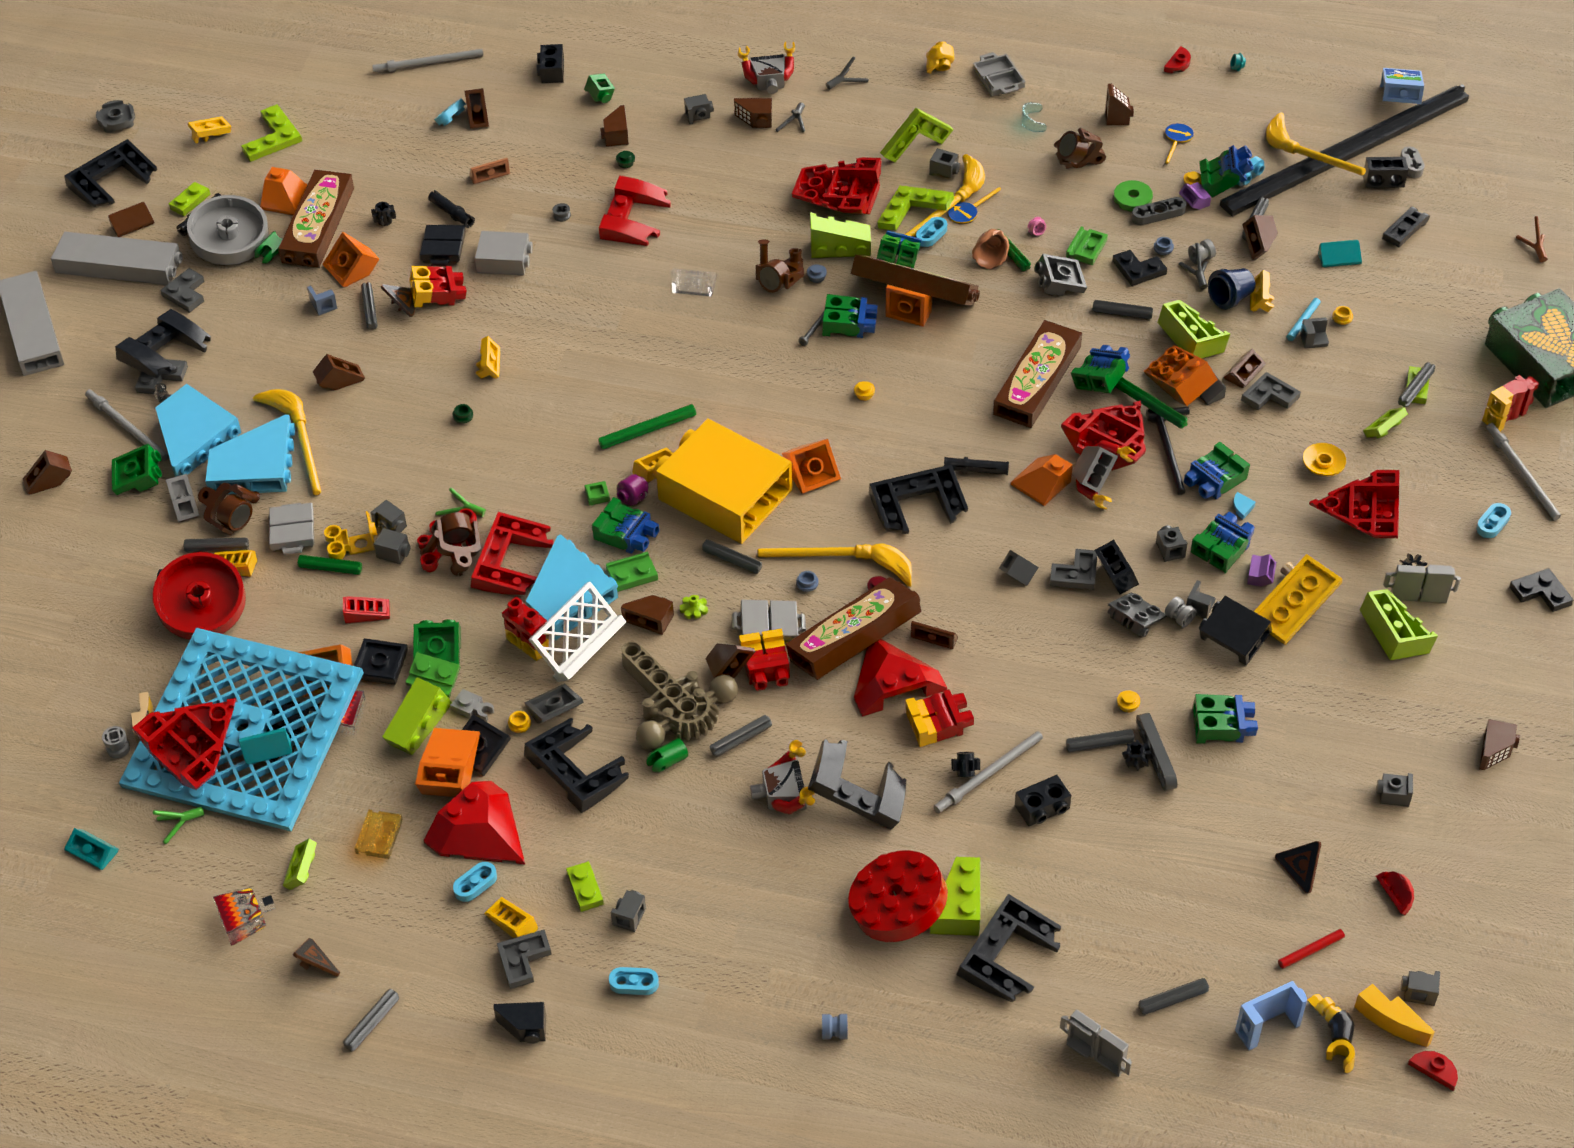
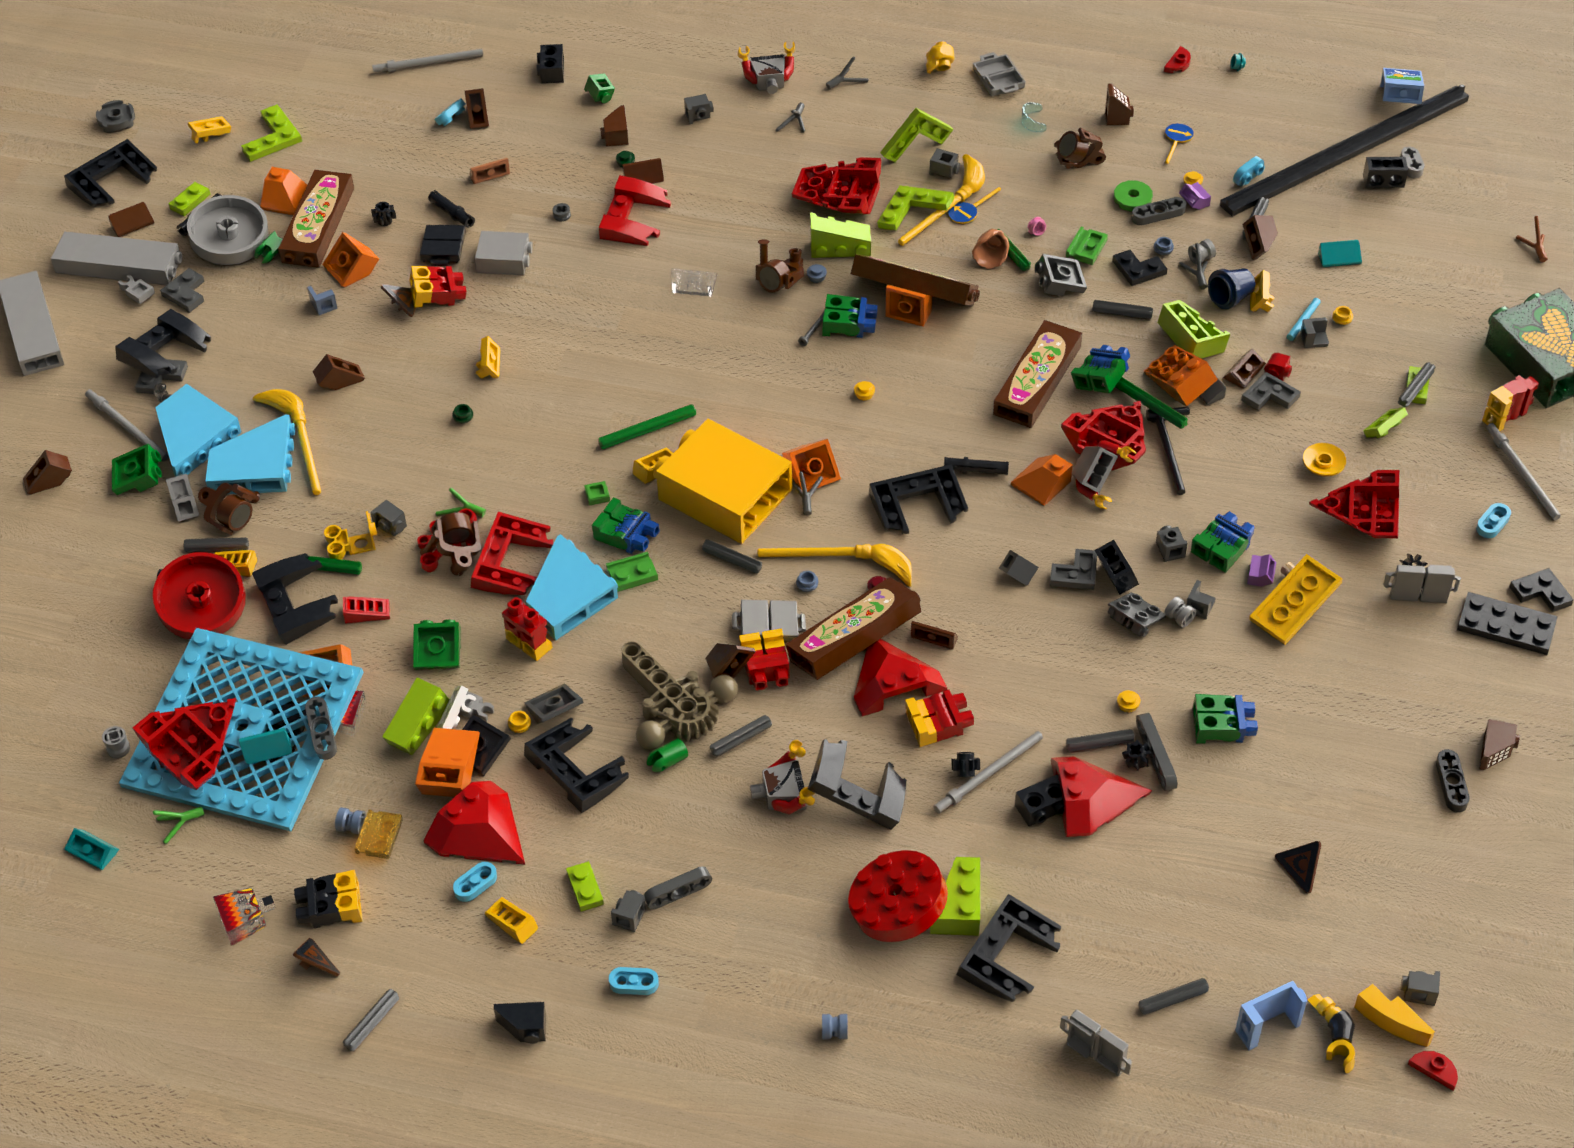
tan slope [131,692,153,744] -> none
light grey piece [269,503,315,555] -> none
lime plate [283,838,317,890] -> none
black plate [354,638,408,685] -> none
dark grey axle [361,282,378,330] -> none
dark grey brick [374,528,411,564] -> none
bright green plate [406,652,461,698] -> none
dark grey plate [497,929,552,989] -> none
white fence [529,582,626,682] -> none
magenta head [616,474,649,506] -> none
reddish brown slope [621,595,674,635] -> none
lime plant [680,595,708,619] -> none
reddish brown slope [734,98,772,128] -> none
green hips [876,230,922,268] -> none
medium azure plate [916,217,948,247] -> none
hips [1184,442,1250,499] -> none
hips [1199,145,1254,198] -> none
black panel [1199,596,1272,666] -> none
medium azure tile [1233,492,1256,519] -> none
yellow piece [1266,112,1366,176] -> none
red bar [1278,929,1345,969] -> none
lime wedge [1360,589,1438,660] -> none
red plate [1375,871,1414,915] -> none
dark grey brick [1376,773,1413,807] -> none
black plate [1382,206,1430,248] -> none
none -> light grey plate [118,275,155,304]
none -> black wedge [252,553,338,645]
none -> black hips [294,870,363,928]
none -> dark grey beam [305,697,337,760]
none -> sand blue wheel [335,807,366,835]
none -> white plate [437,686,476,729]
none -> reddish brown slope [623,158,664,184]
none -> dark grey beam [644,866,712,909]
none -> dark grey plant [792,472,823,515]
none -> wedge [1050,756,1152,837]
none -> red plate [1264,353,1292,381]
none -> black beam [1436,749,1470,812]
none -> plate [1457,592,1558,655]

